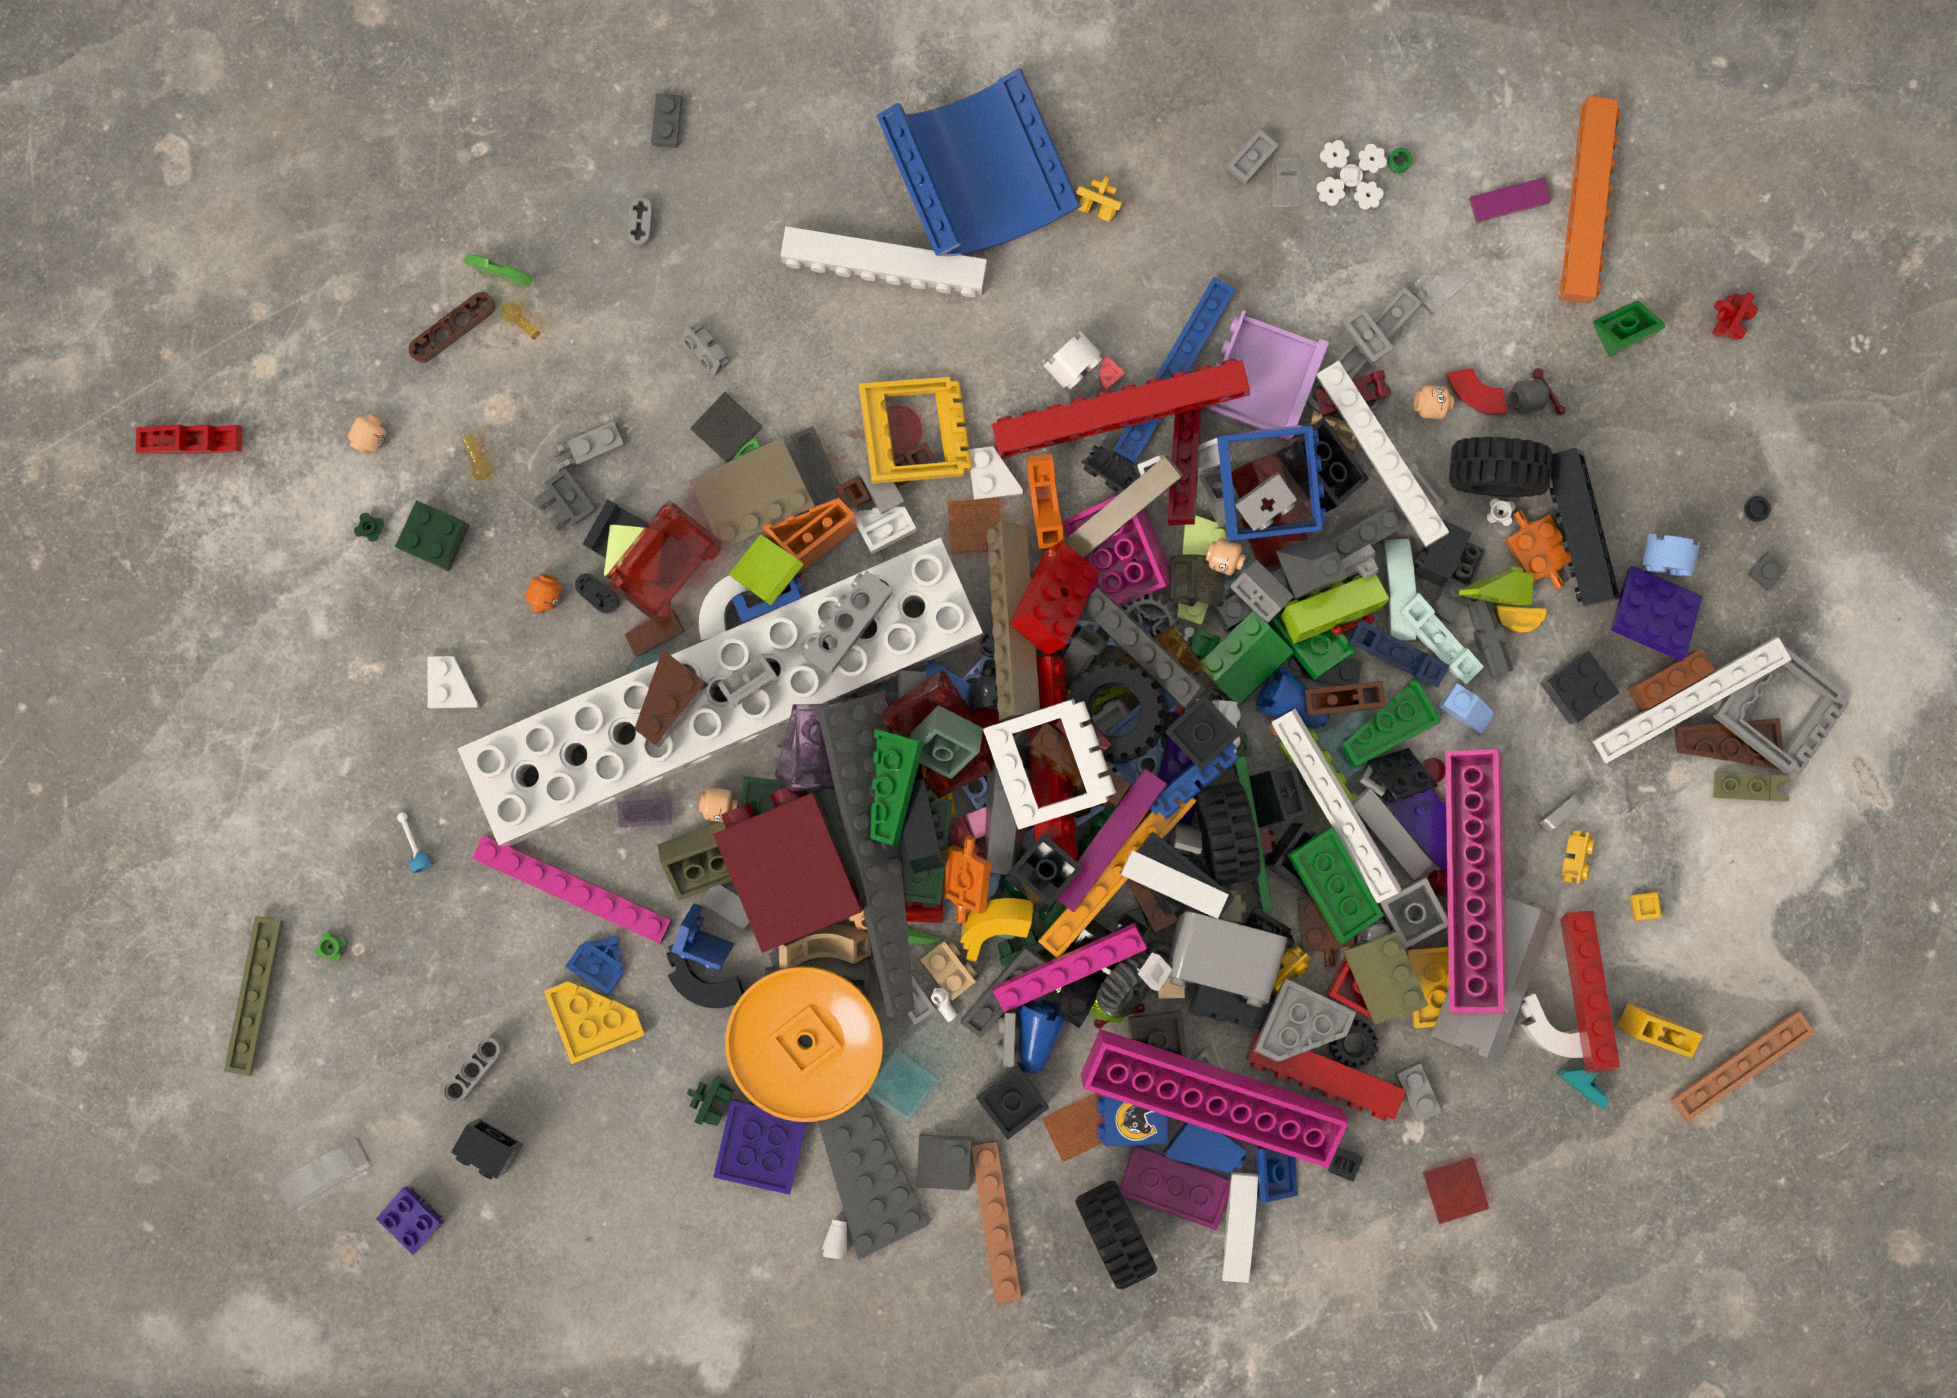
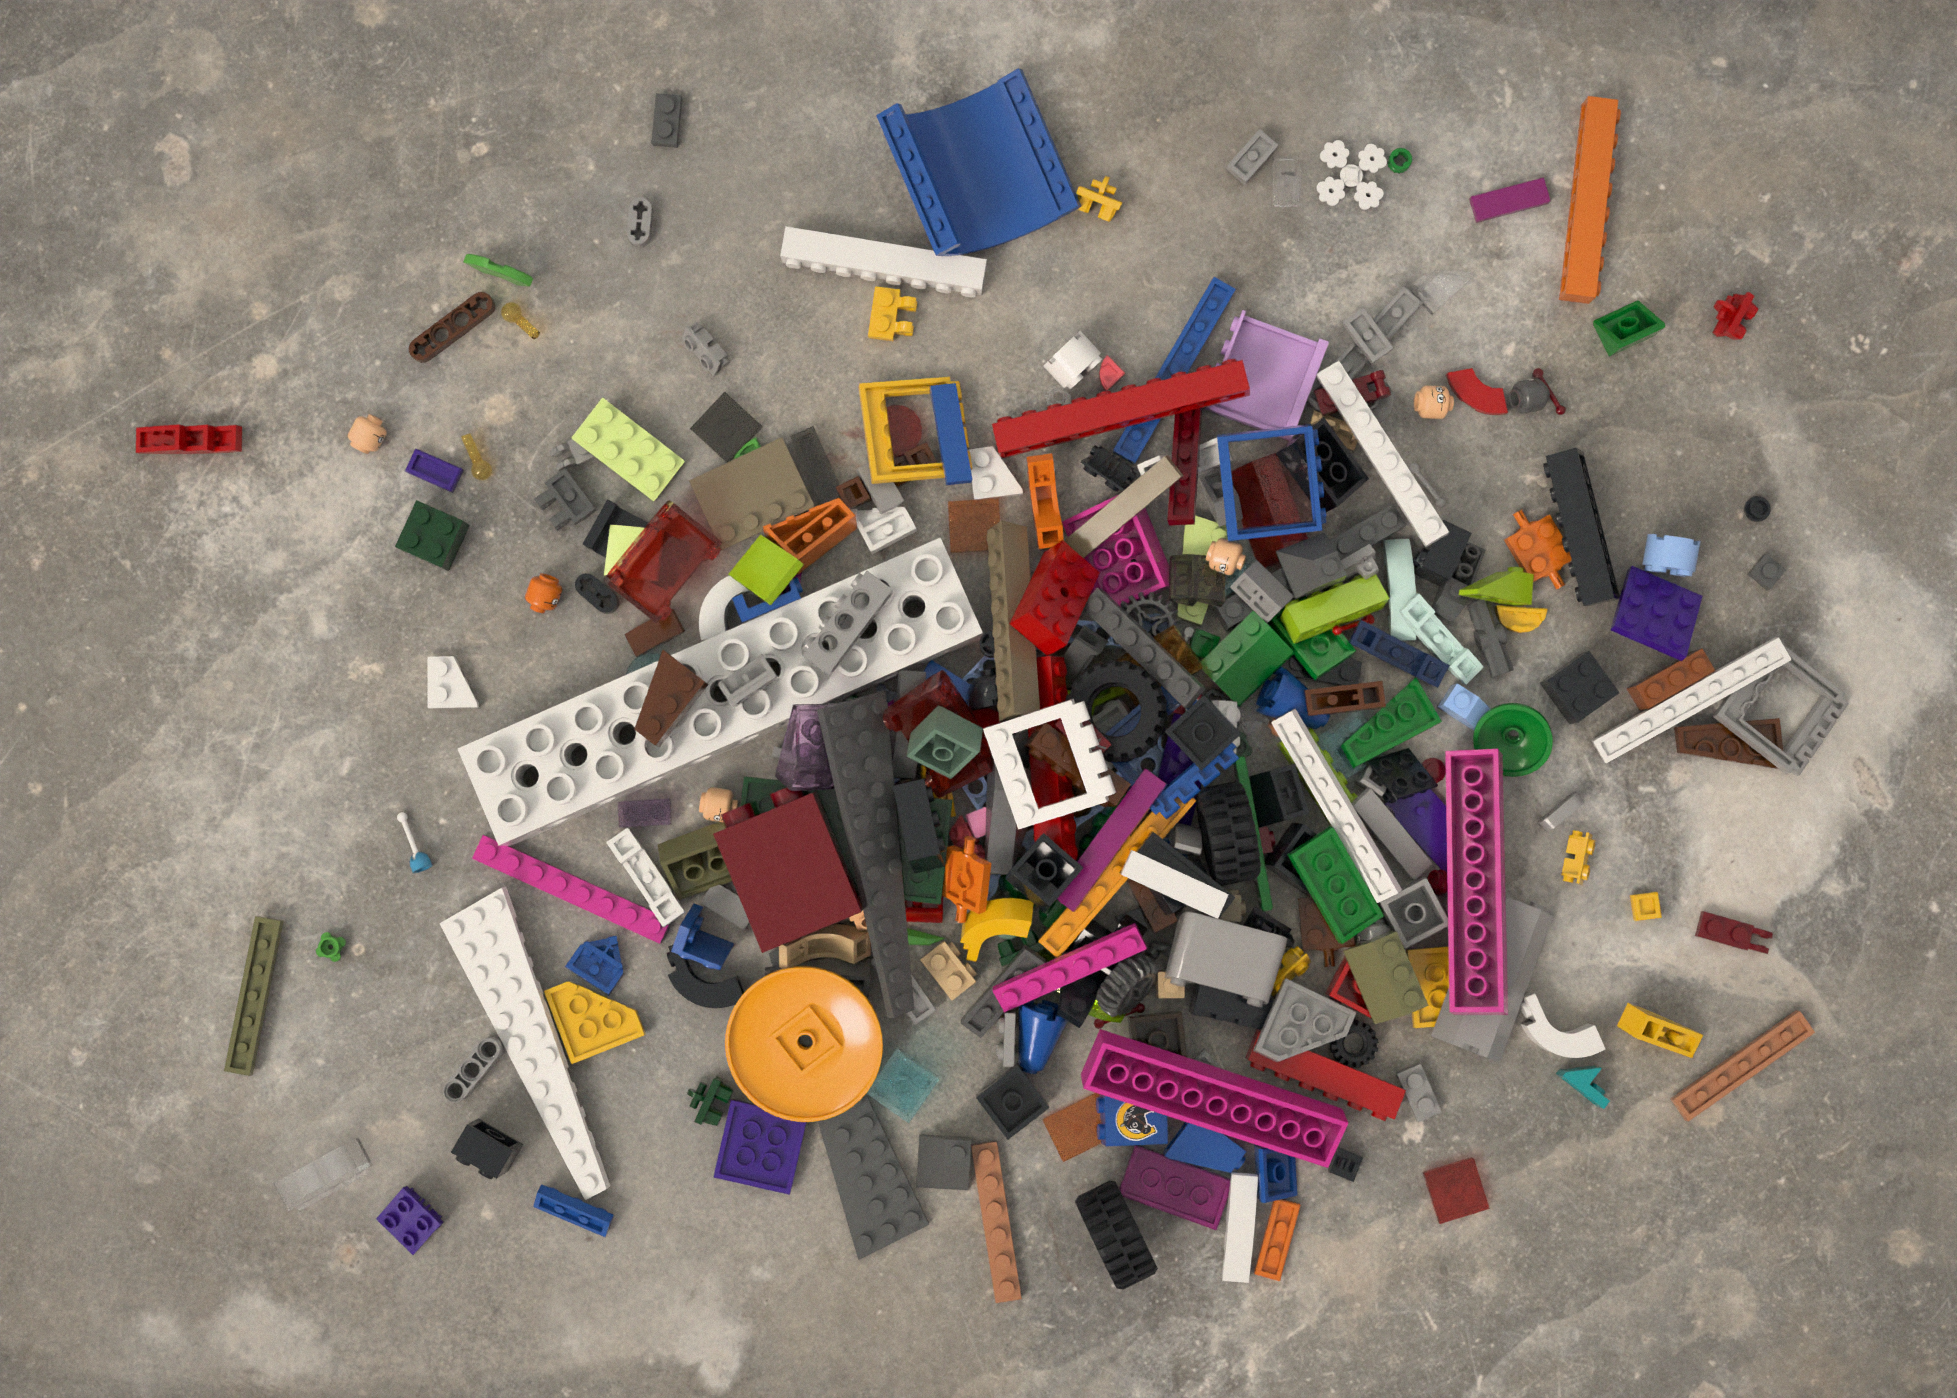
dark green plate [354,513,384,542] -> none
white cone [822,1220,847,1260] -> none
green wing [870,729,924,846] -> none
white arm [931,988,958,1022] -> none
white plate [1138,953,1172,991] -> none
light grey brick [1235,472,1297,531] -> none
black tyre [1449,437,1553,497] -> none
white plate [1487,498,1515,526] -> none
red brick [1560,910,1620,1074] -> none
olive plate [1713,772,1790,802] -> none
none -> dark purple tile [405,448,464,493]
none -> white wing [440,886,610,1200]
none -> blue plate [533,1184,614,1237]
none -> yellowish green plate [571,397,685,502]
none -> white slope [606,827,685,927]
none -> yellow plate [868,286,917,341]
none -> blue tile [930,383,973,485]
none -> orange tile [1254,1199,1301,1281]
none -> green dish [1473,703,1553,777]
none -> dark red hinge [1695,911,1773,954]

